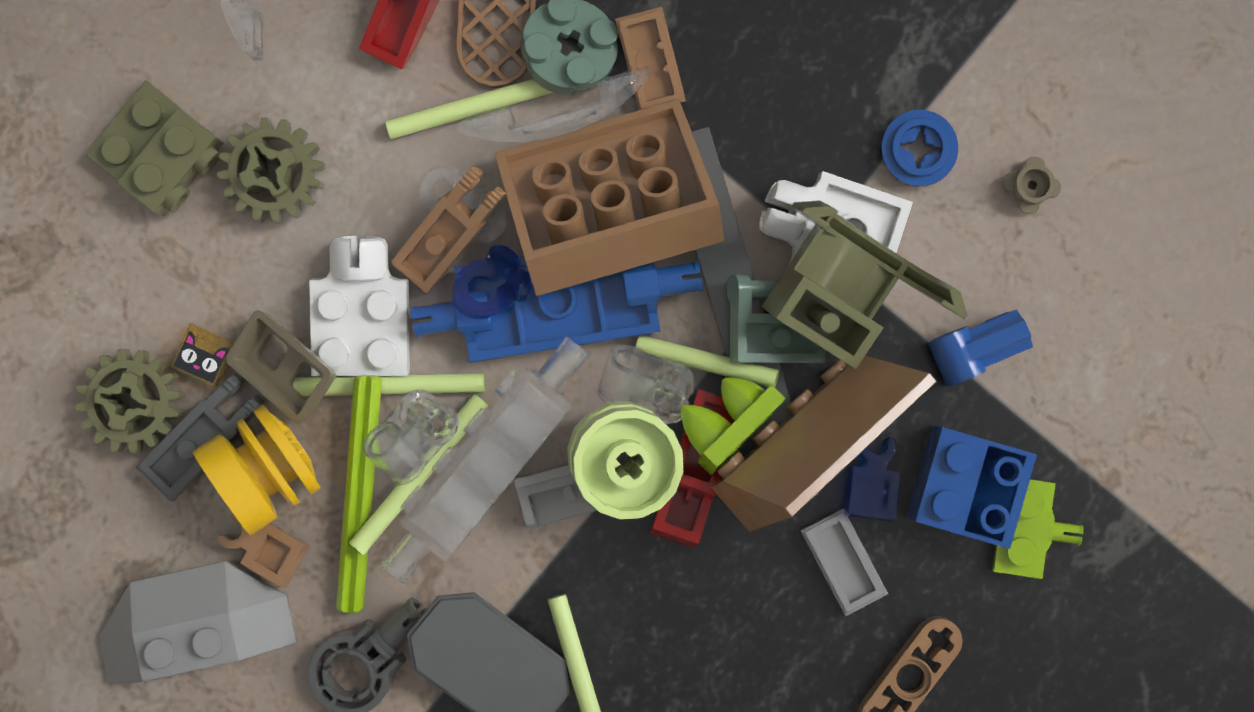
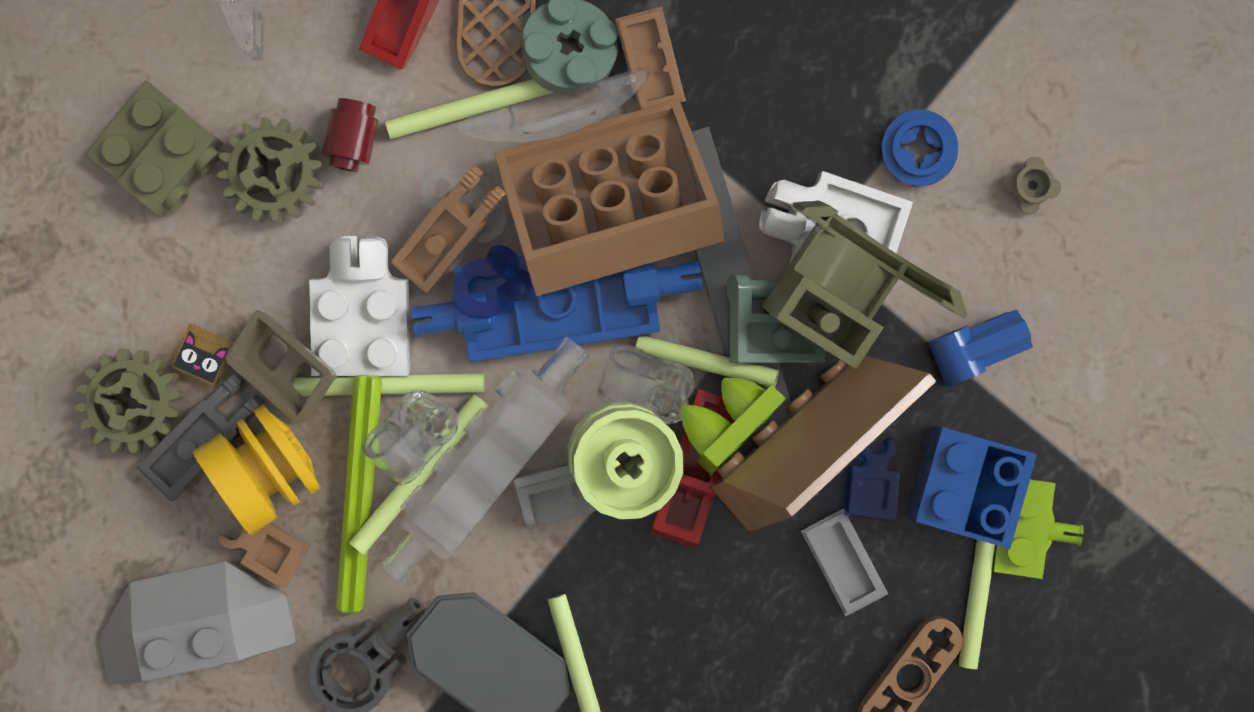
none -> dark red brick [322,98,378,172]
none -> yellowish green bar [958,540,996,669]

